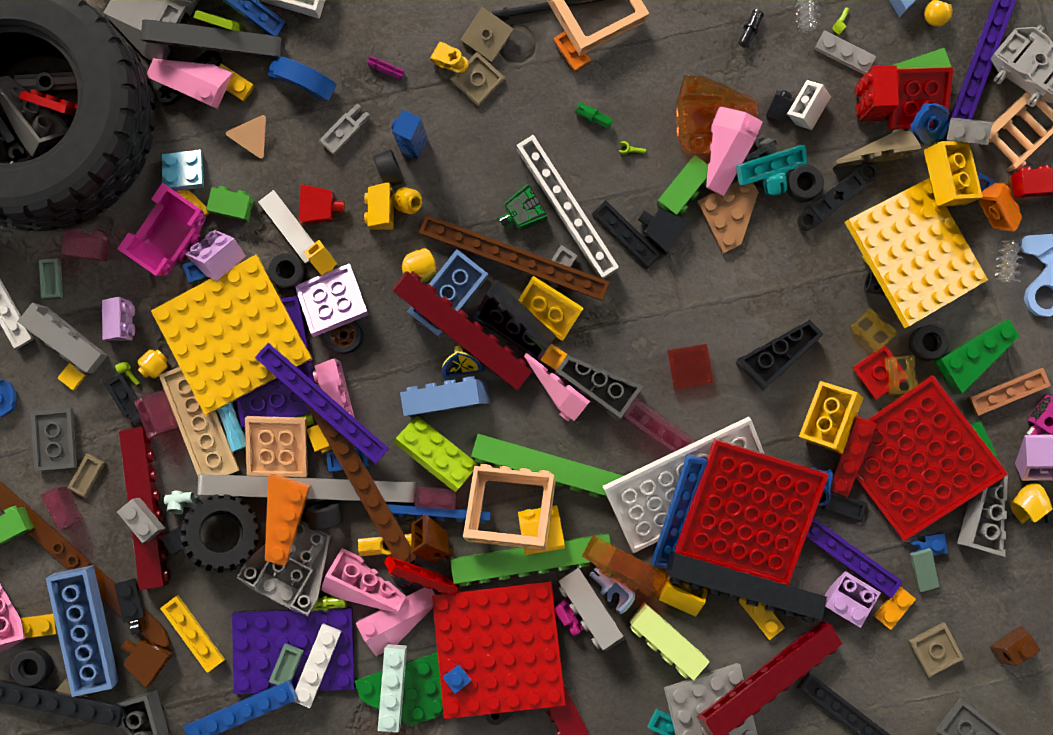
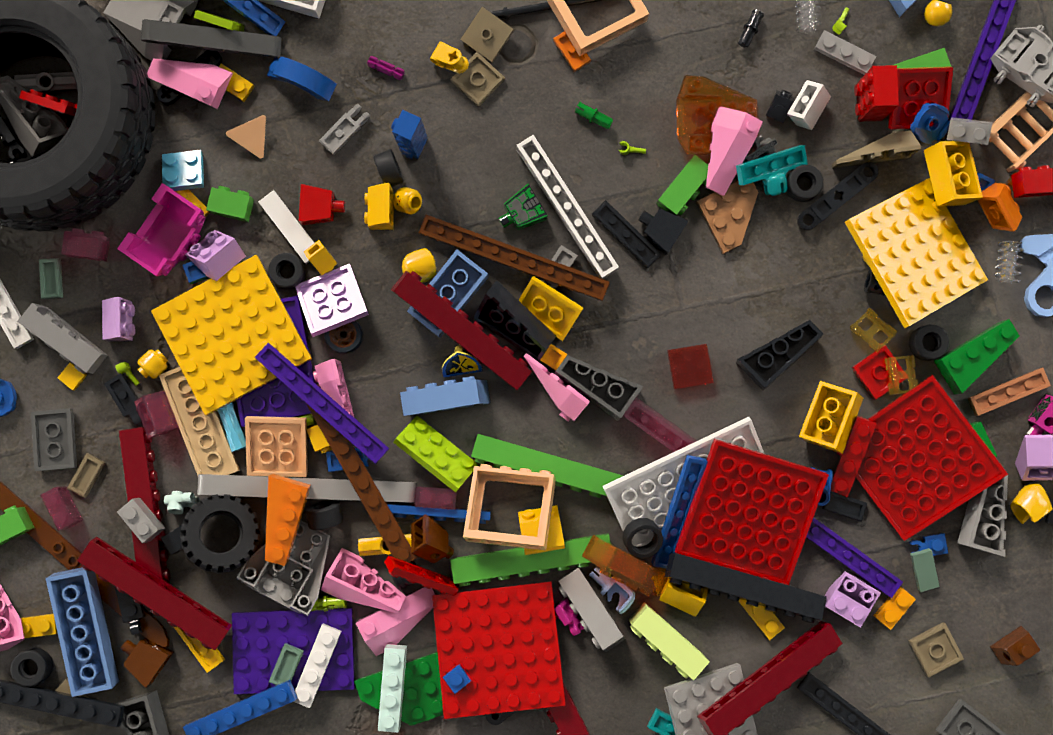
none -> dark red brick [77,537,232,651]
none -> black tyre [622,518,663,558]

